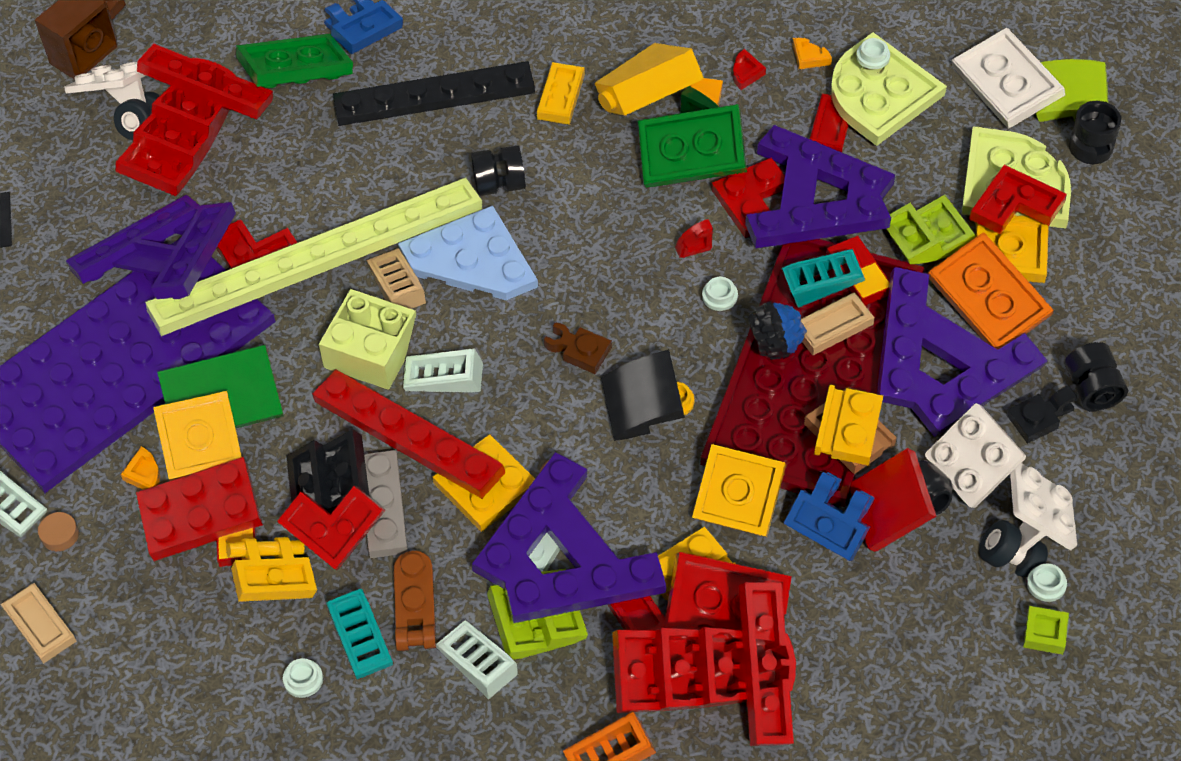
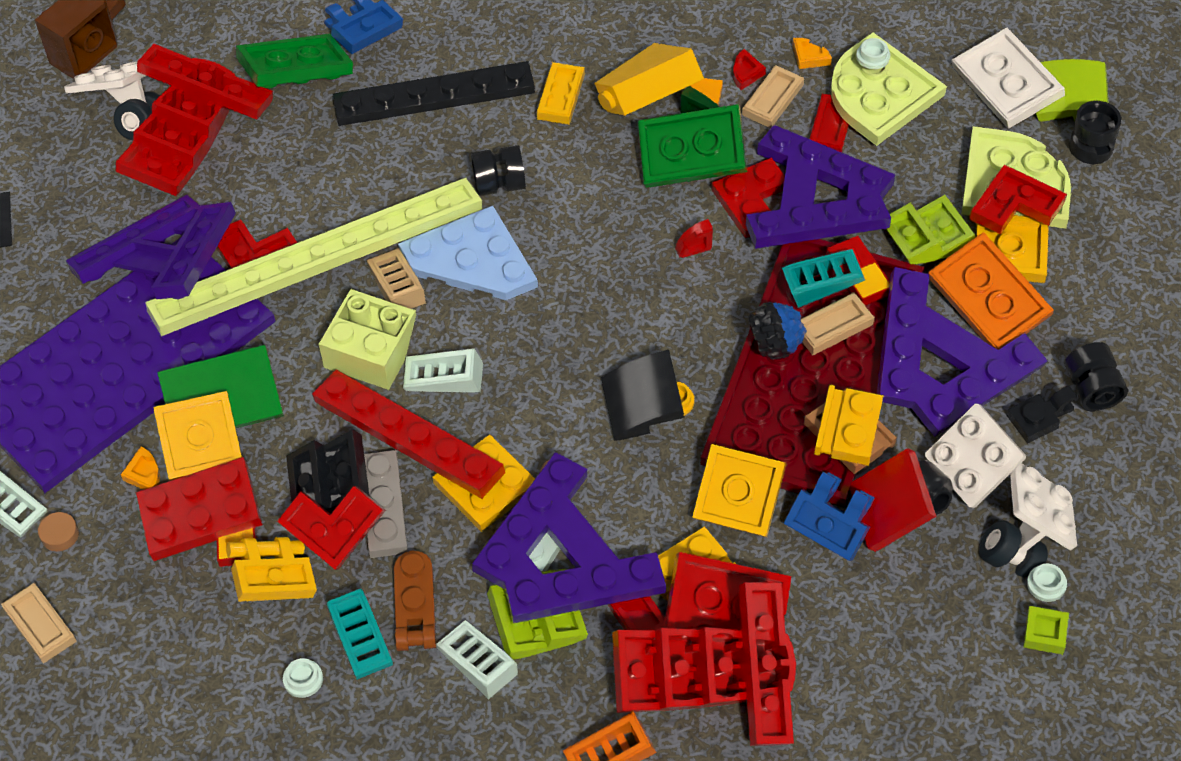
reddish brown plate [544,323,612,374] -> none
light aqua plate [702,277,738,311] -> none
none -> tan tile [742,65,804,128]

